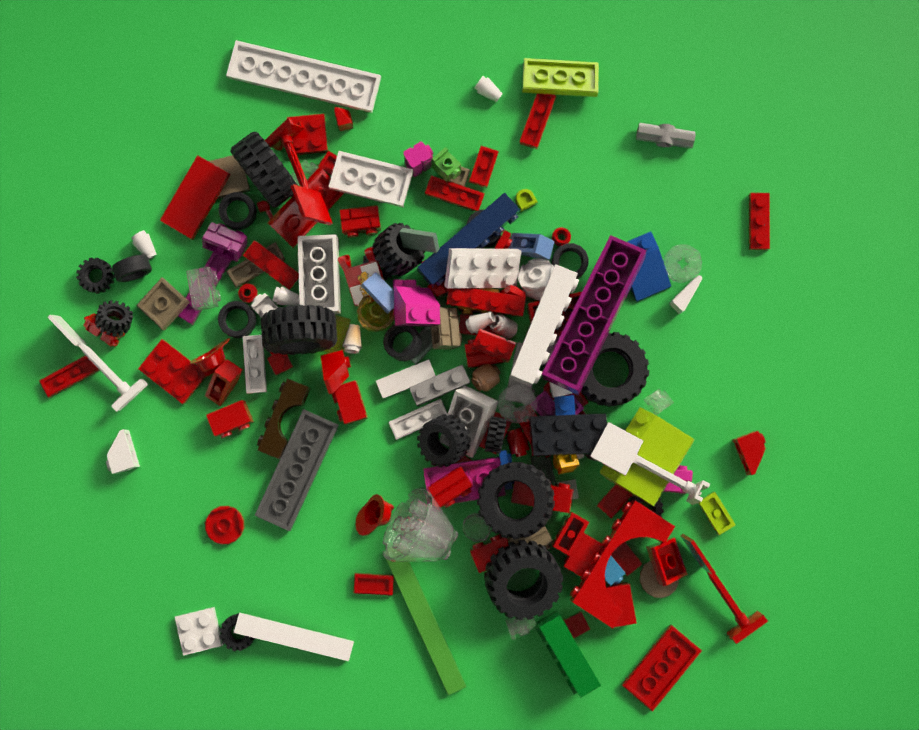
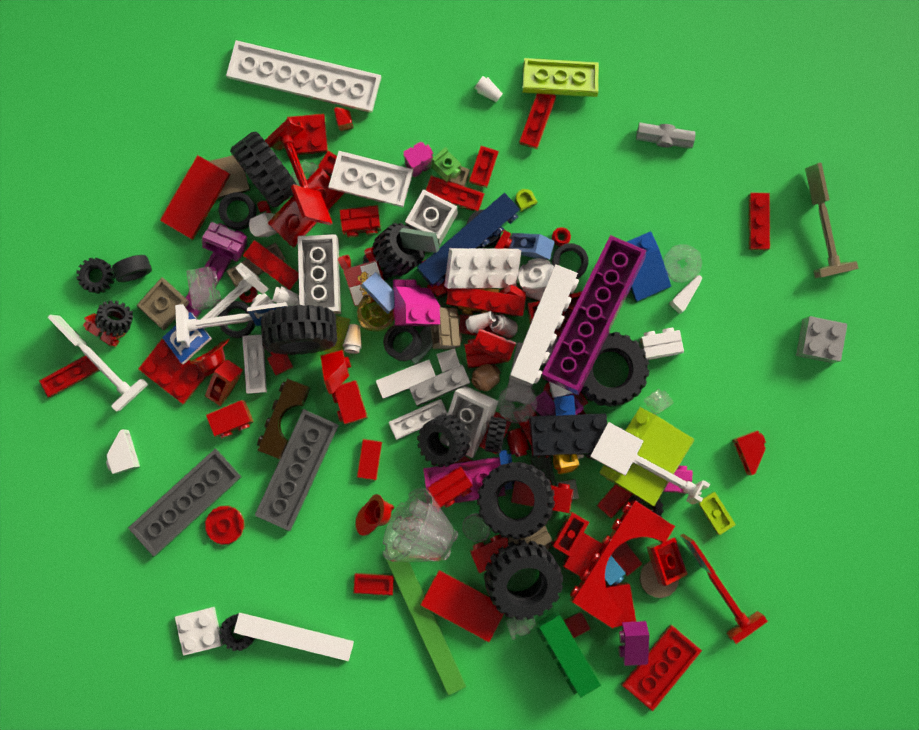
white cone [131,231,157,259] -> none
none -> dark grey plate [128,448,242,557]
none -> white piece [162,263,268,364]
none -> white piece [175,302,288,348]
none -> white piece [249,213,277,237]
none -> red tile [357,439,382,480]
none -> white brick [405,190,458,246]
none -> red tile [420,570,504,642]
none -> white tile [437,348,460,373]
none -> magenta brick [618,621,650,666]
none -> white brick [639,328,684,360]
none -> light grey brick [796,316,847,363]
none -> dark tan piece [805,163,859,278]

